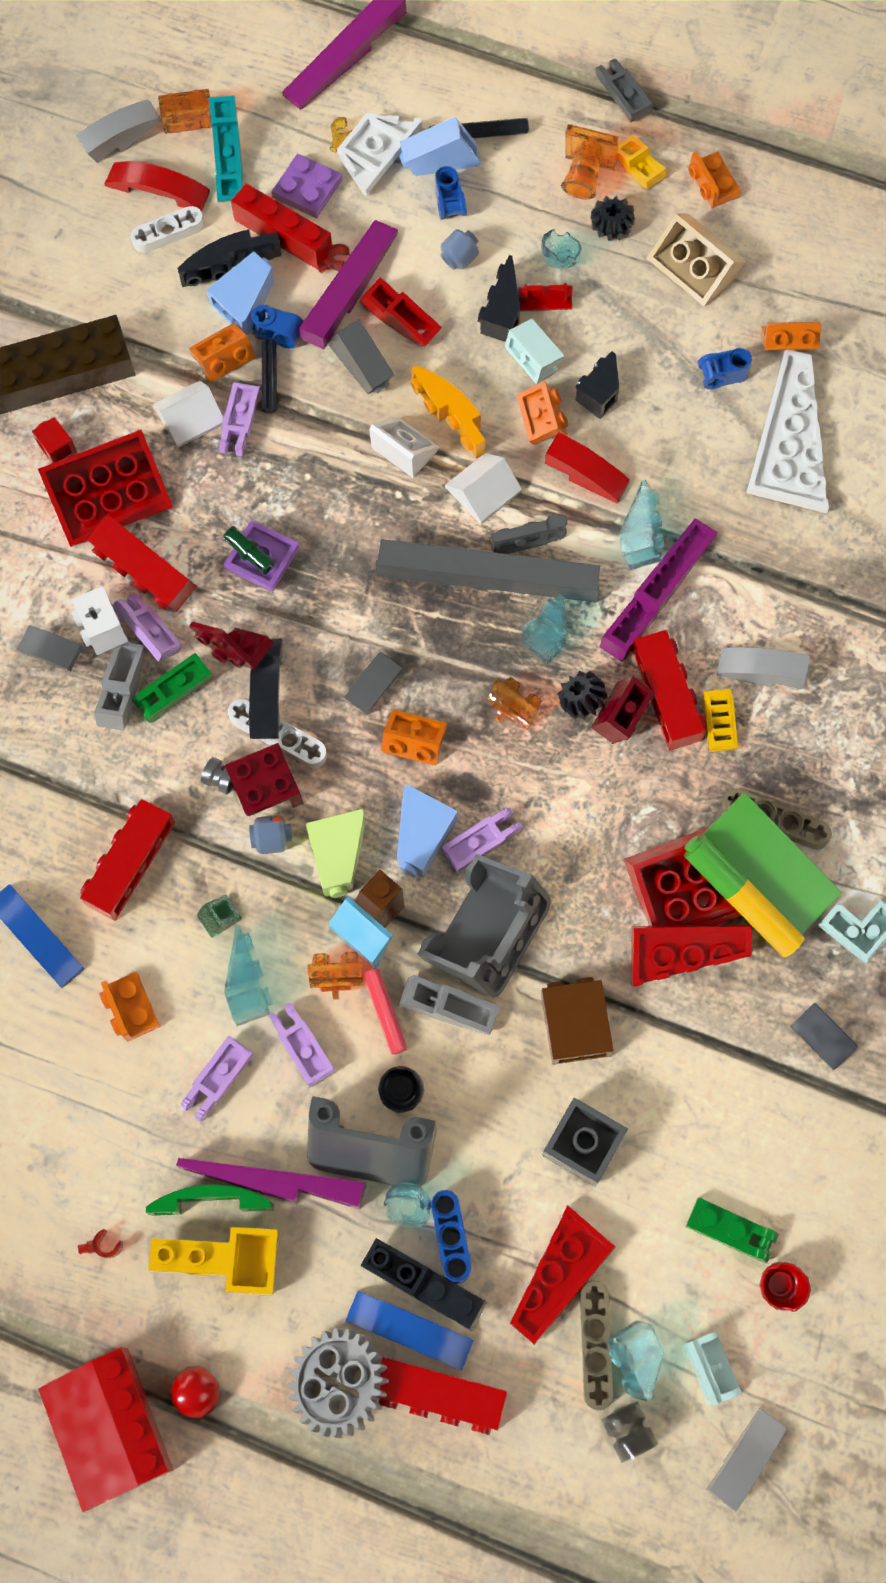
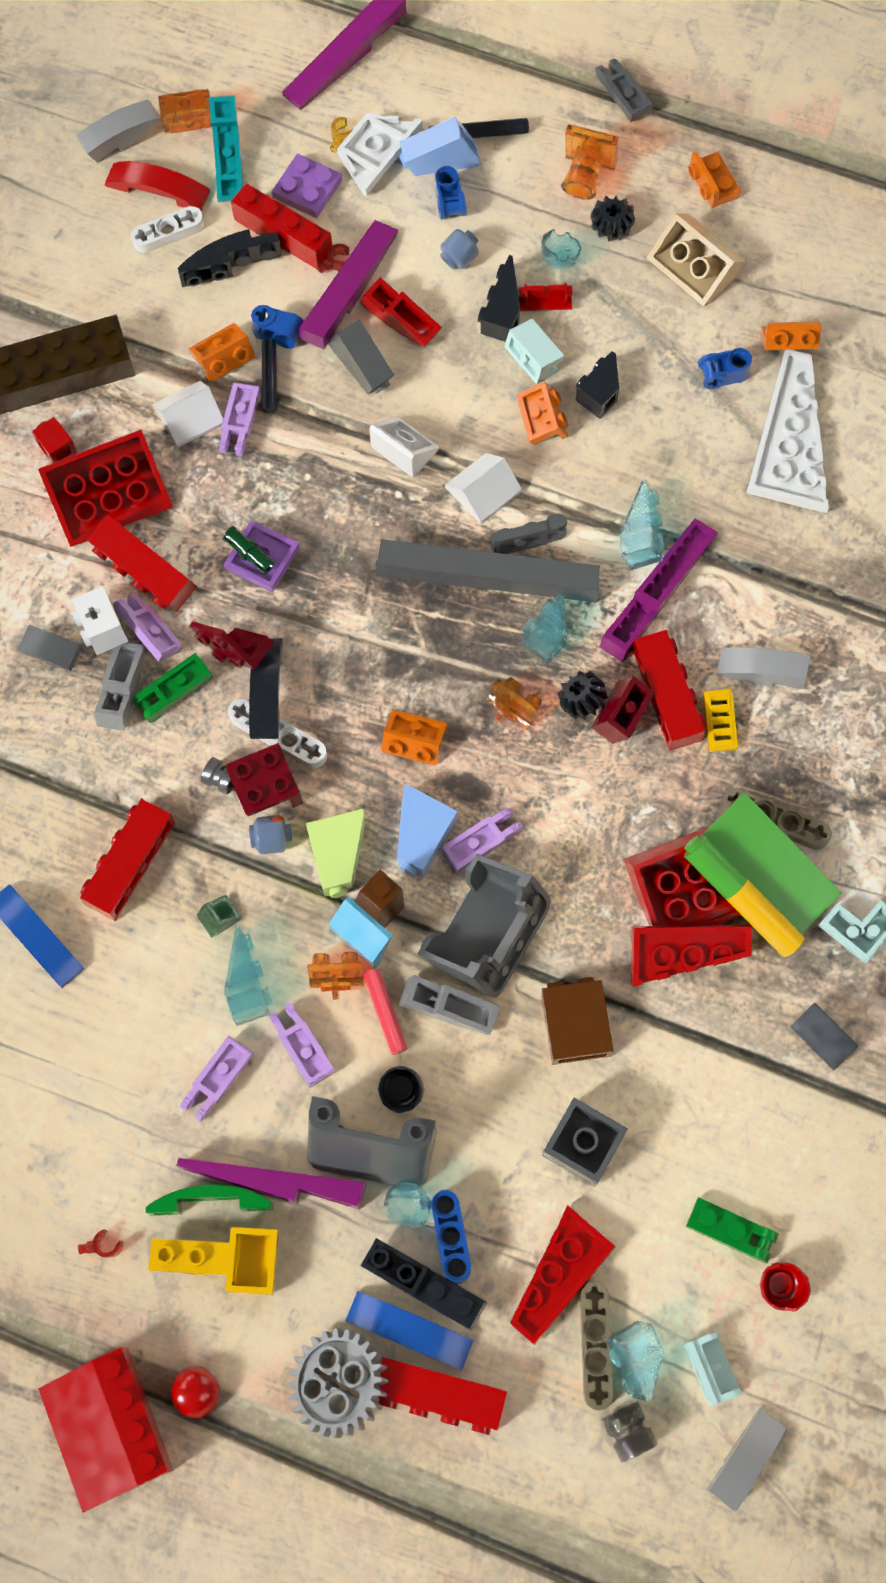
orange bracket [99,971,161,1042] -> none
light blue slope [206,252,274,335] -> none
dark grey slope [344,651,403,714] -> none
light orange slope [410,365,486,458] -> none
red slope [545,432,630,503] -> none
yellow slope [613,135,667,190] -> none

